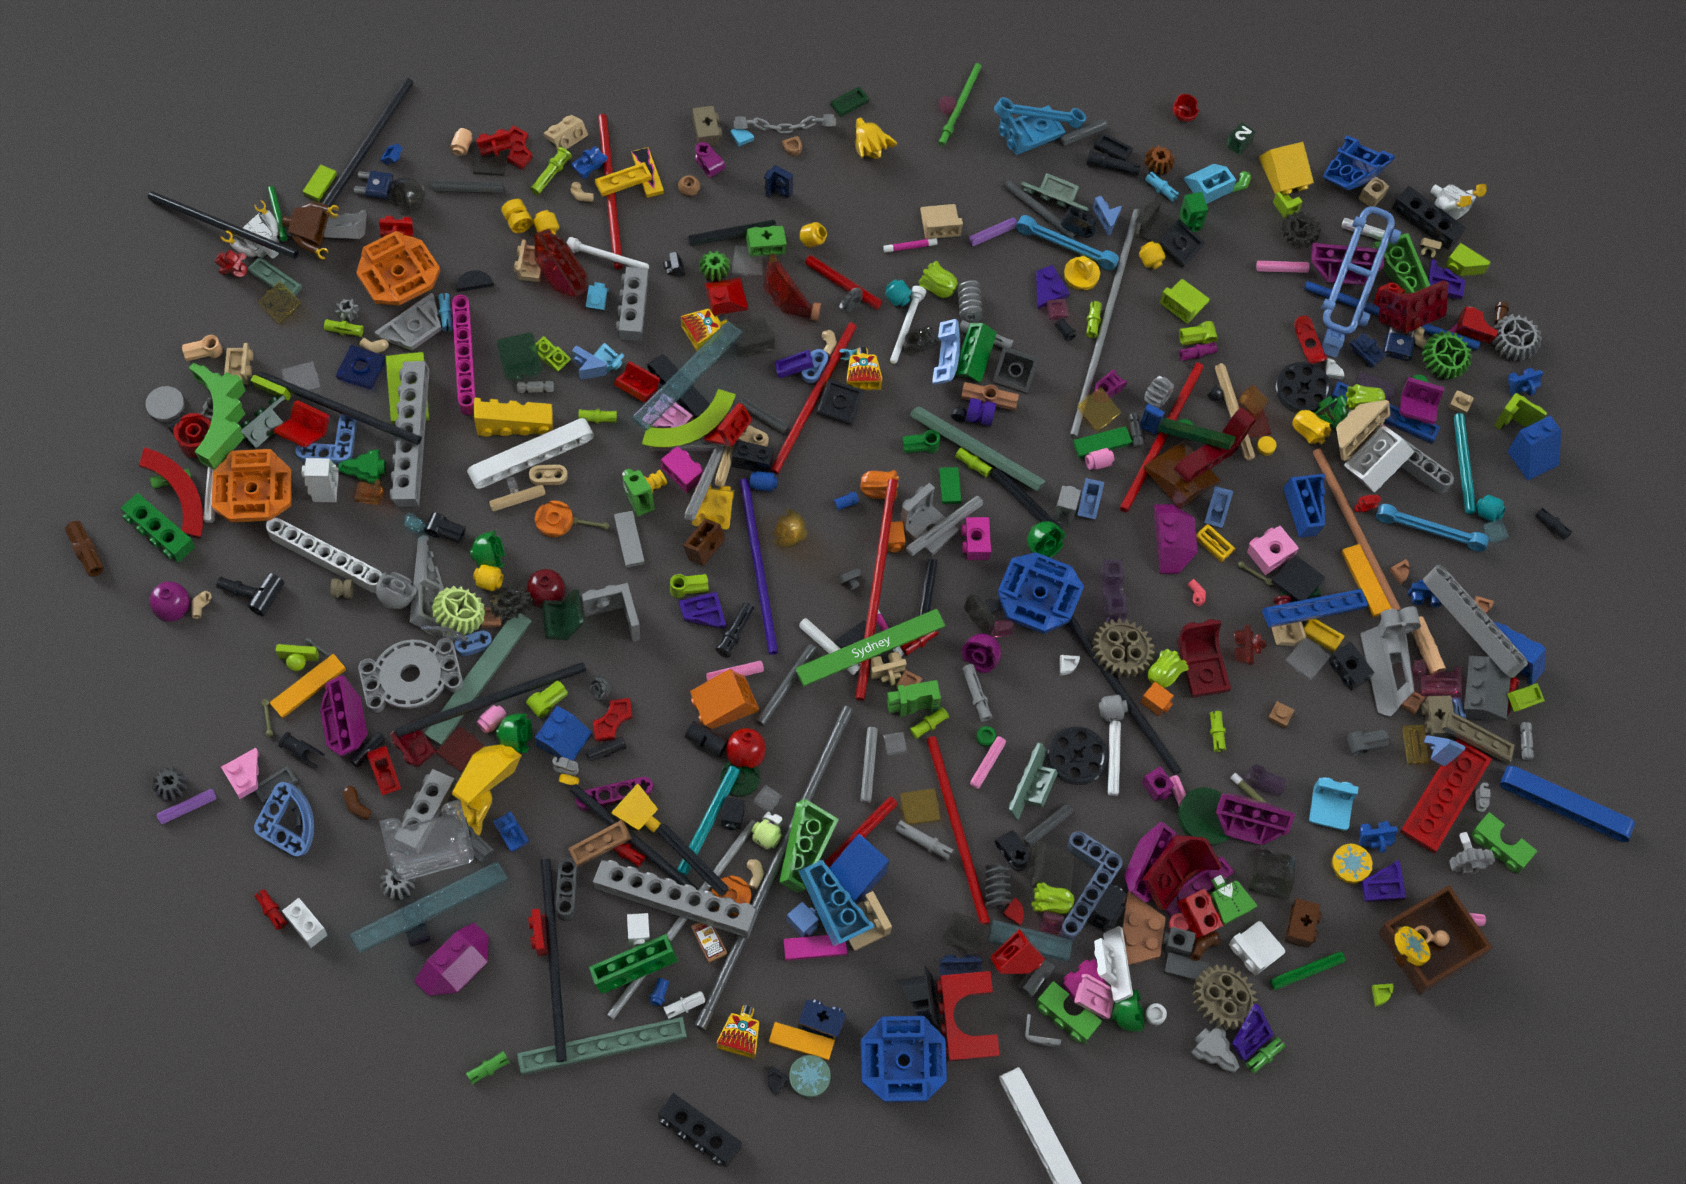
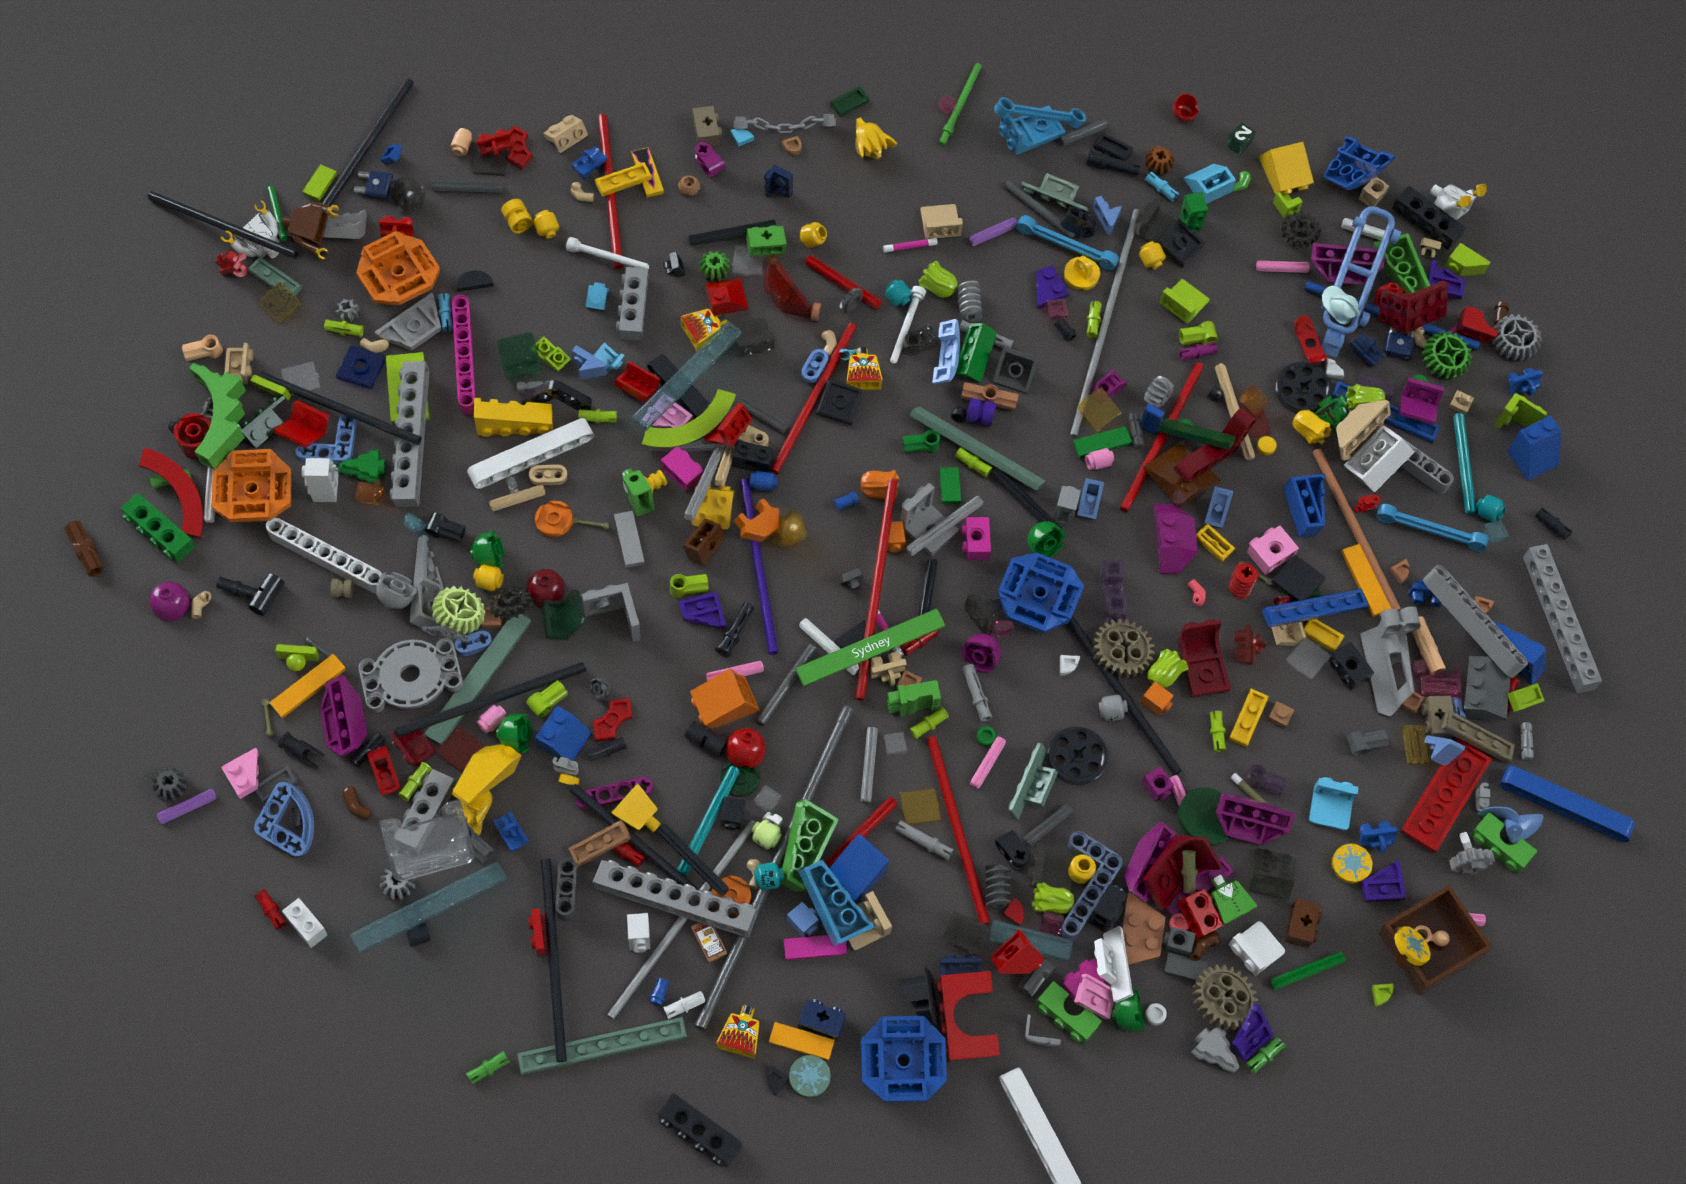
light grey tile [146,386,185,422] -> none
magenta wedge [414,922,489,996] -> none
tan bracket [514,240,545,282] -> none
lime pin [530,147,572,196] -> none
clear red wedge [534,229,588,297] -> none
green brick [589,934,678,994] -> none
dark purple tile [774,350,814,379] -> none
white axle [1108,720,1121,796] -> none
none -> lime pin [398,762,432,802]
none -> black beam [521,380,592,411]
none -> orange piece [734,498,779,542]
none -> teal head [753,862,784,890]
none -> yellow head [1068,854,1096,884]
none -> olive pin [1181,850,1198,893]
none -> red piece [1228,563,1259,599]
none -> yellow tile [1228,689,1269,748]
none -> light aqua piece [1322,286,1360,325]
none -> medium blue piece [1477,807,1544,843]
none -> light grey brick [1523,544,1602,694]

